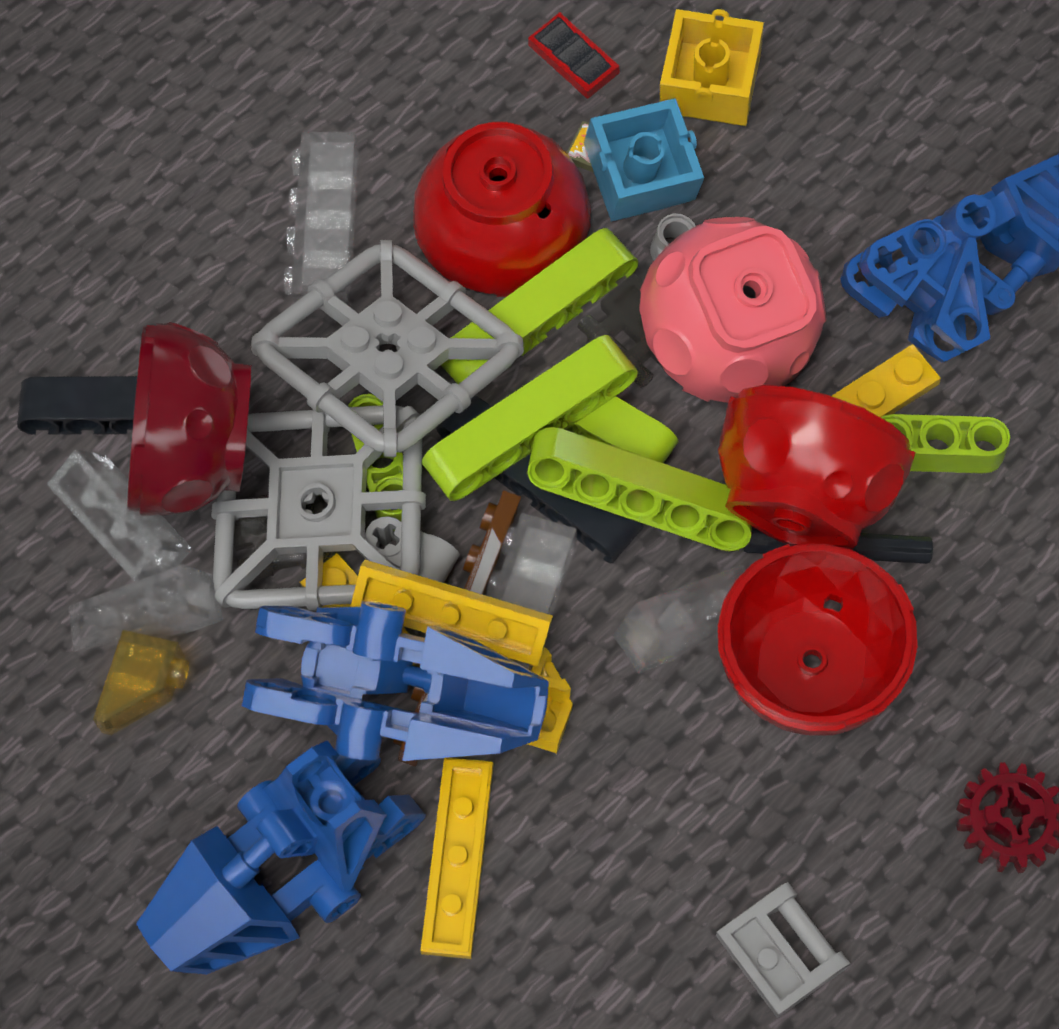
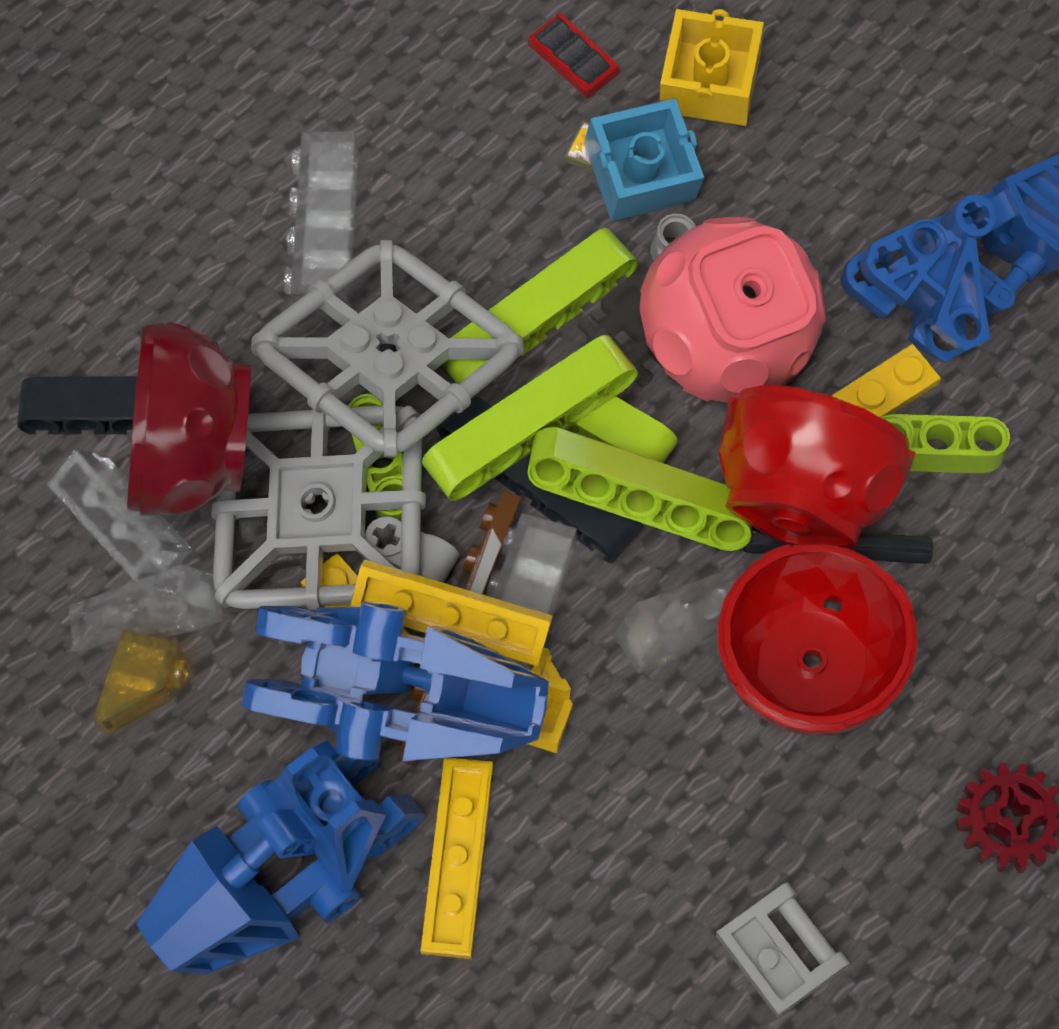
red piece [413,122,591,297] -> none

